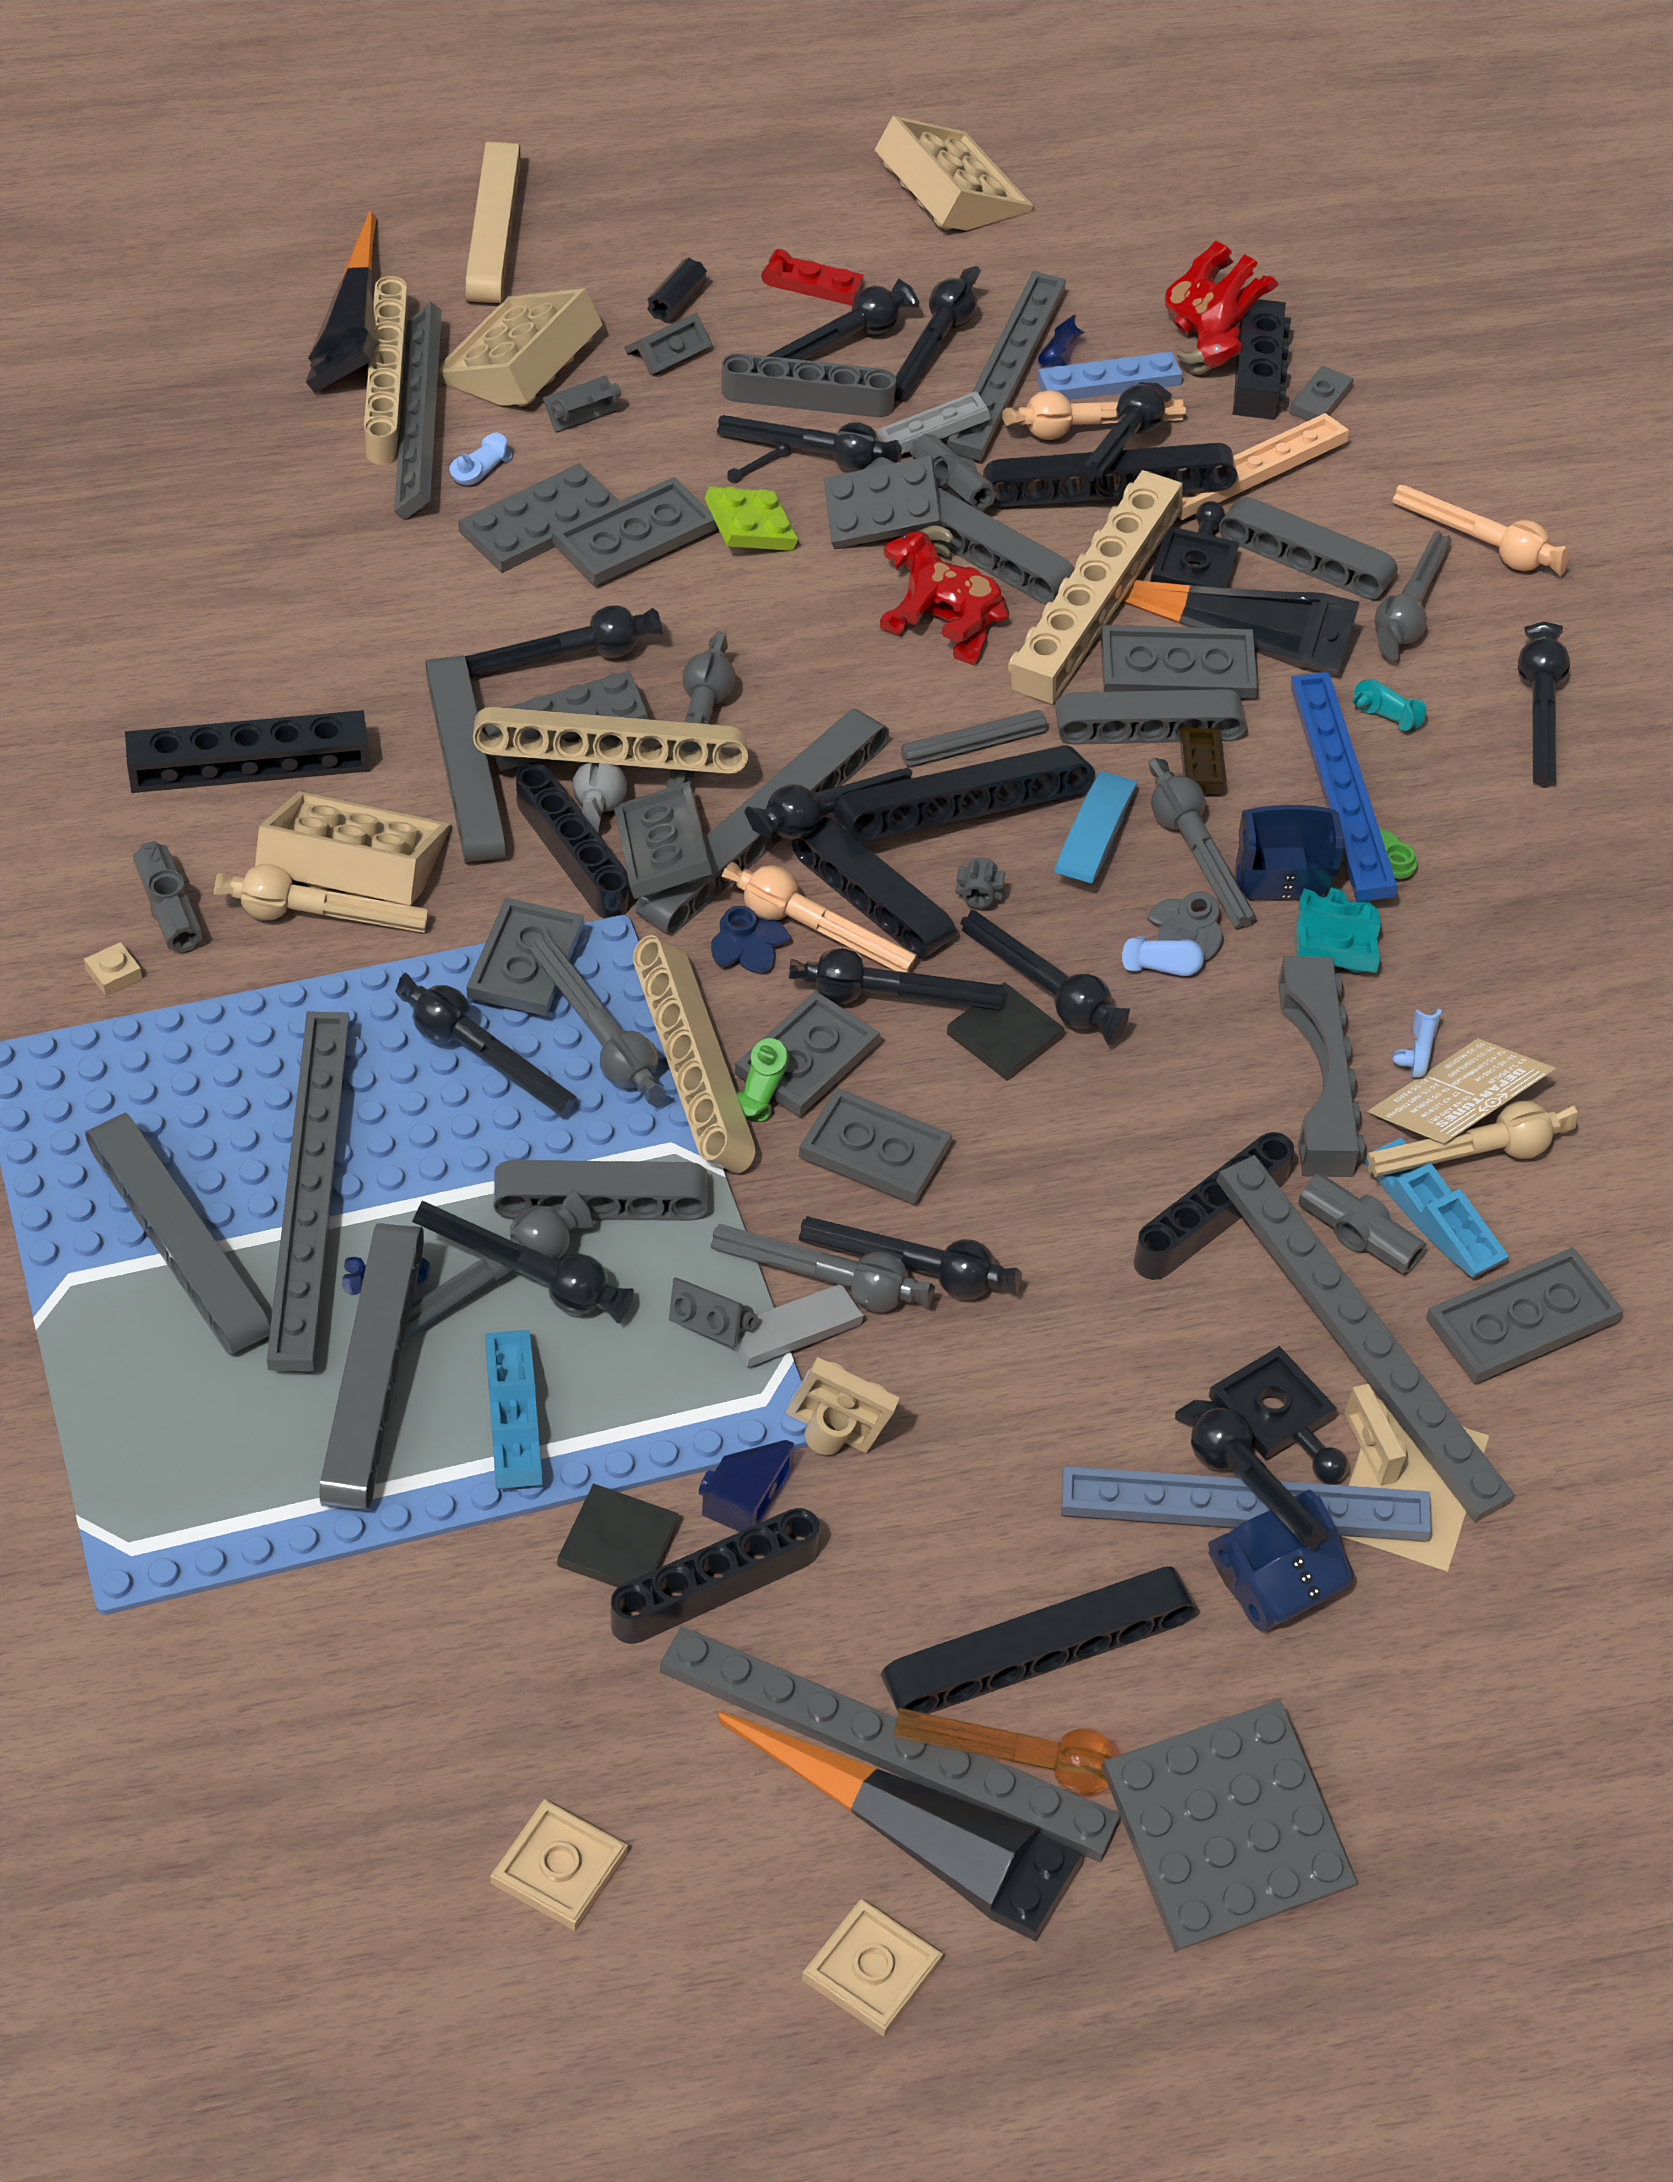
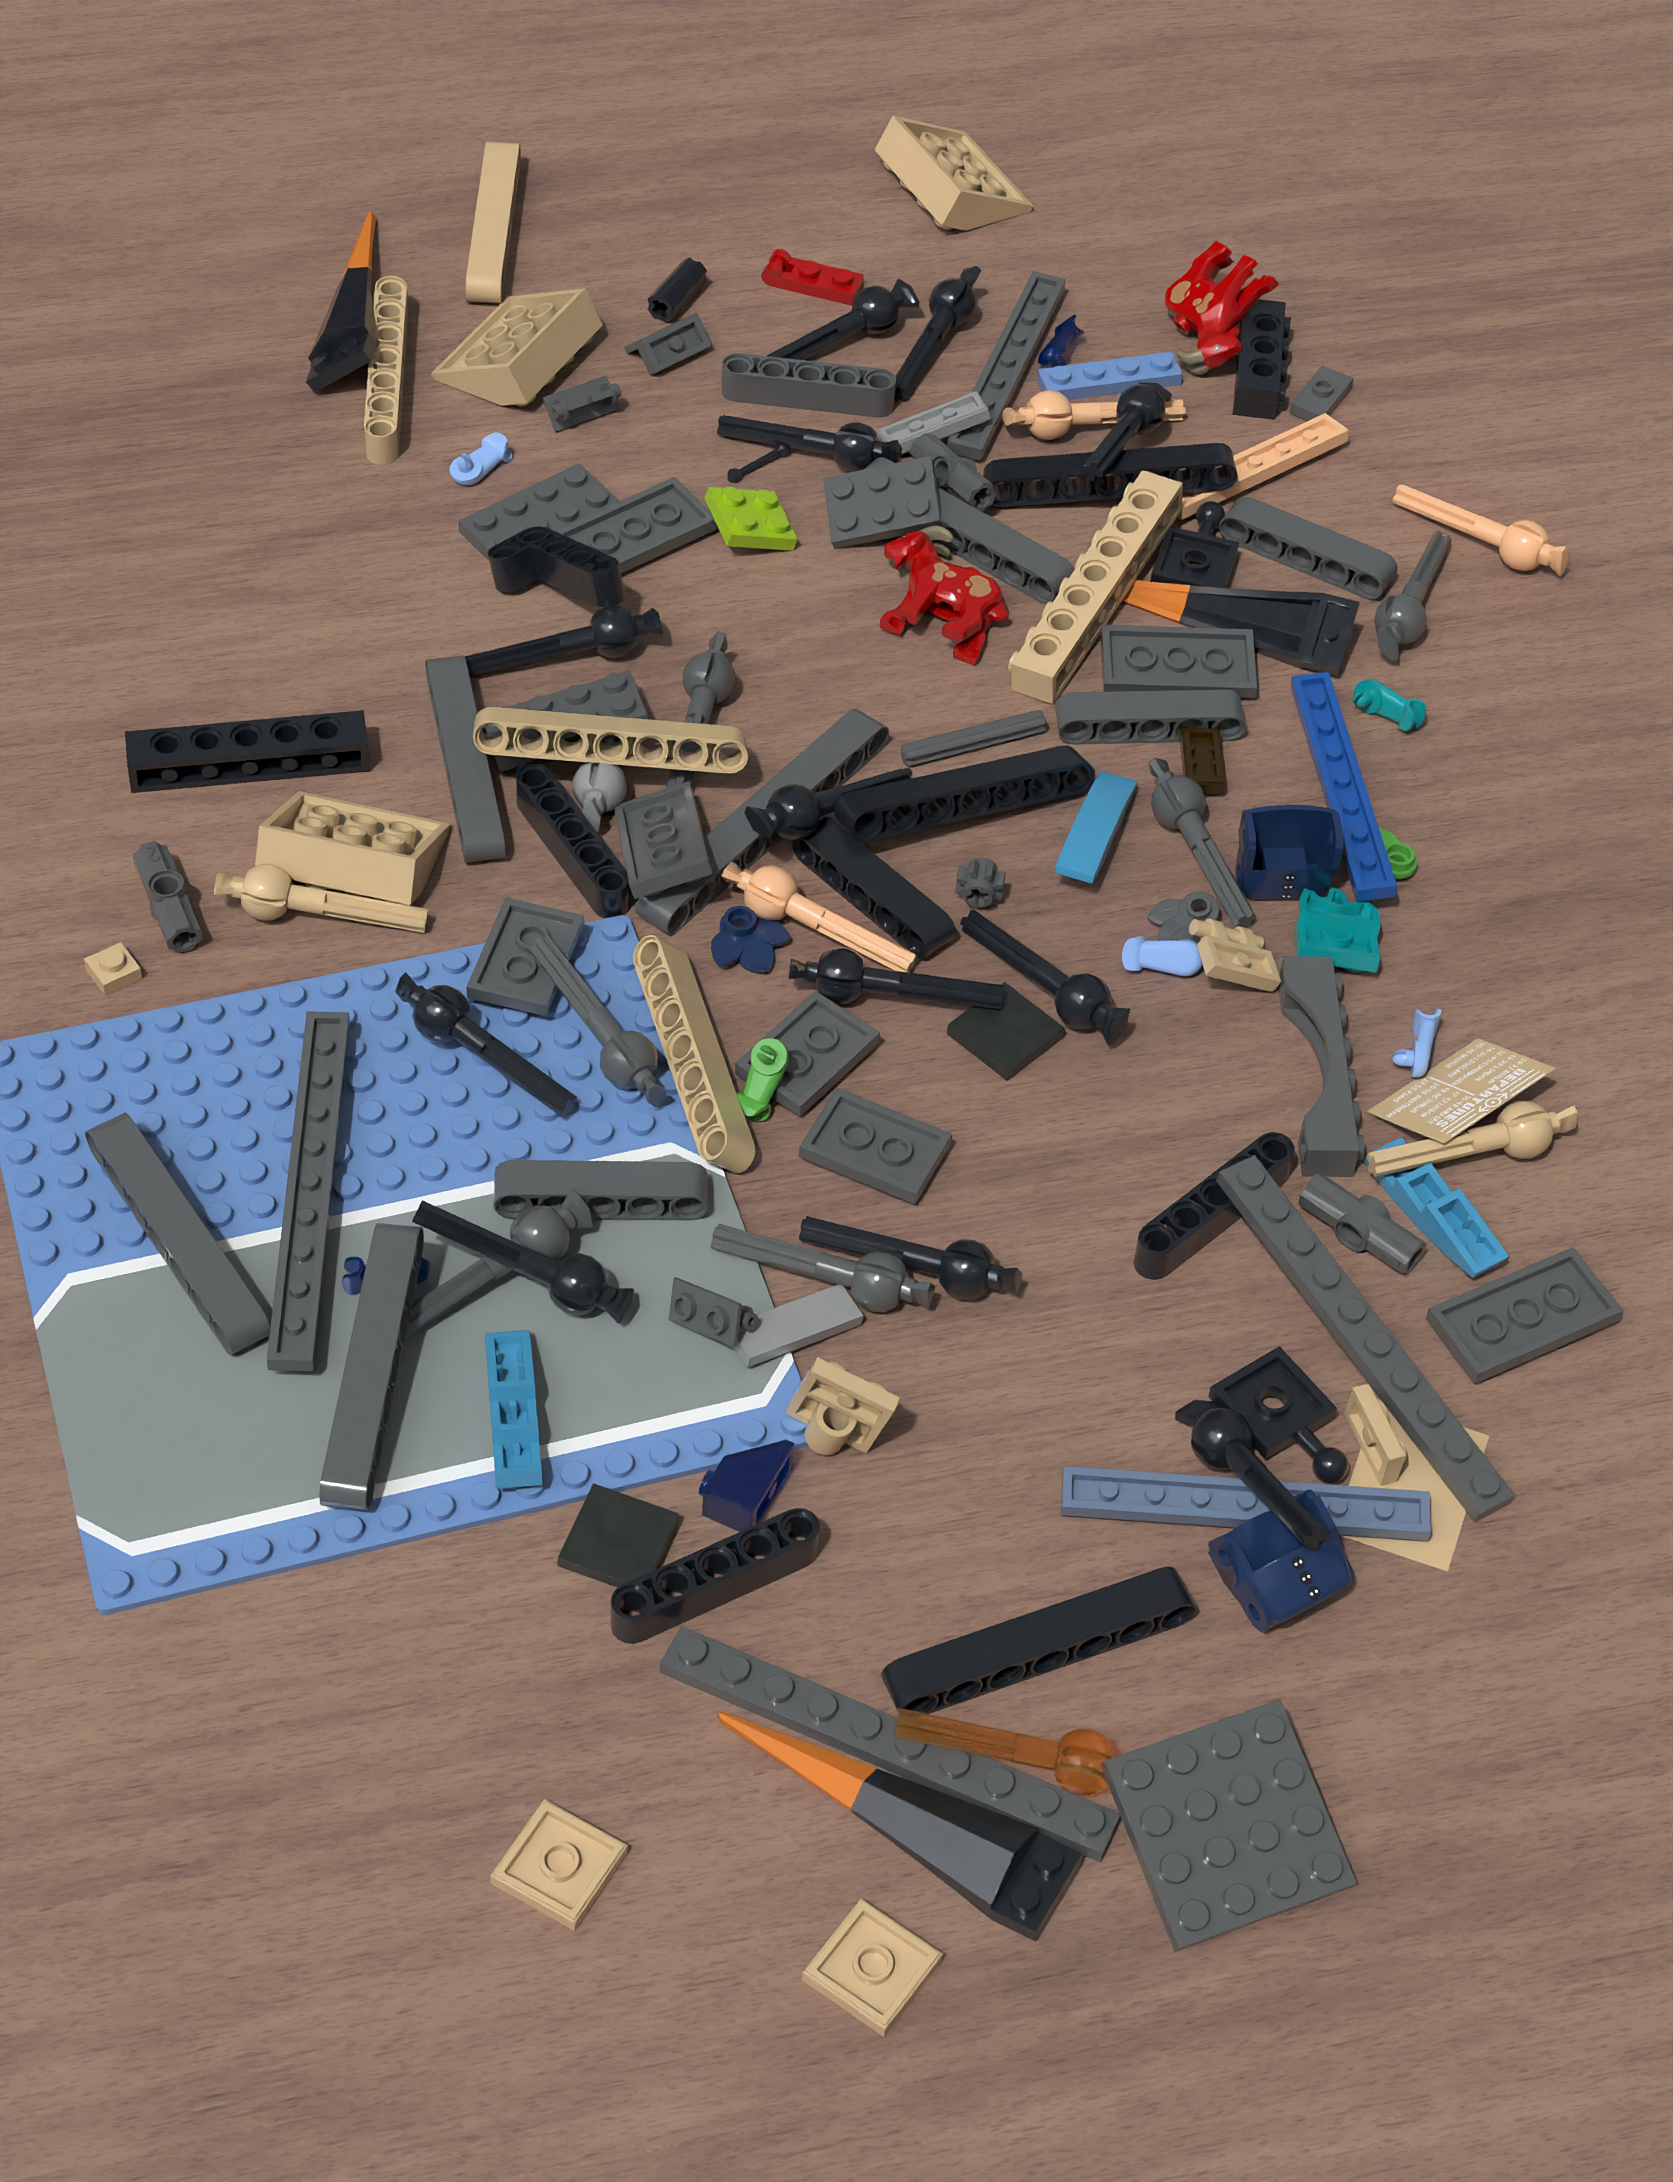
dark grey plate [394,302,442,520] -> none
black piece [1518,621,1570,788] -> none
none -> black beam [487,526,626,607]
none -> tan plate [1189,919,1281,992]

